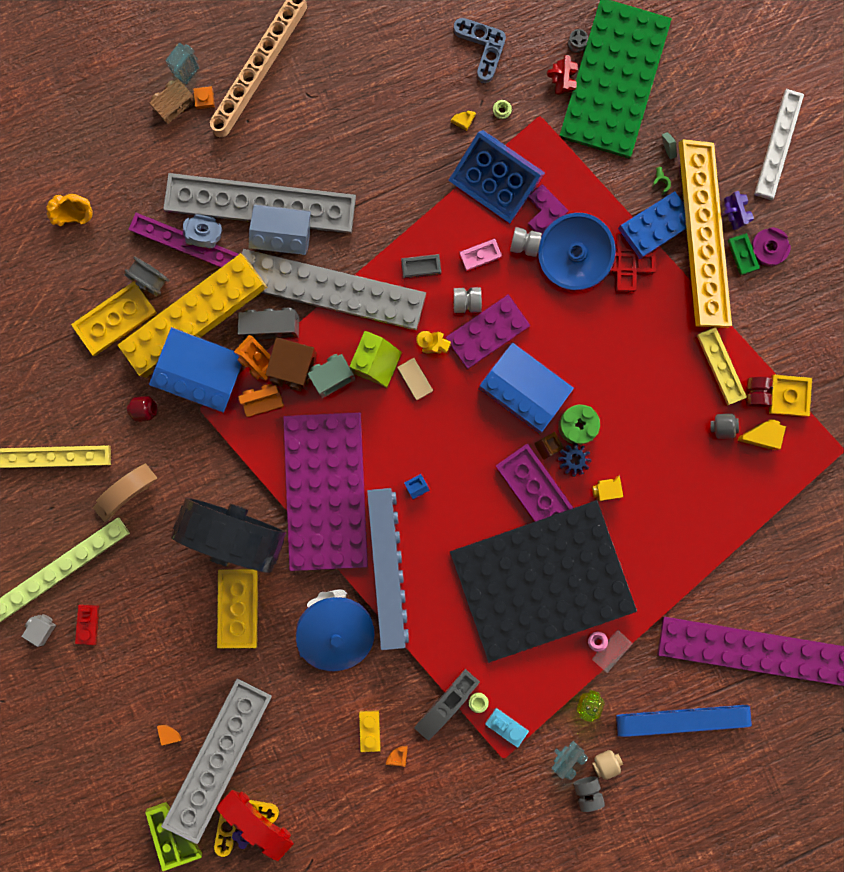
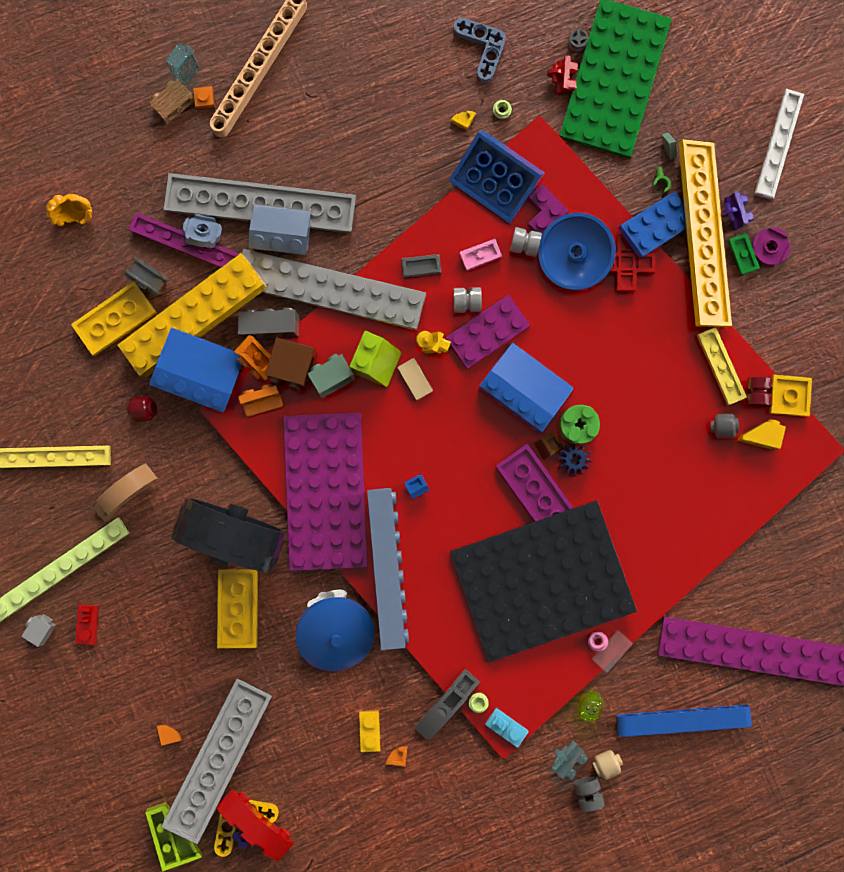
yellow window [592,475,623,501] -> none

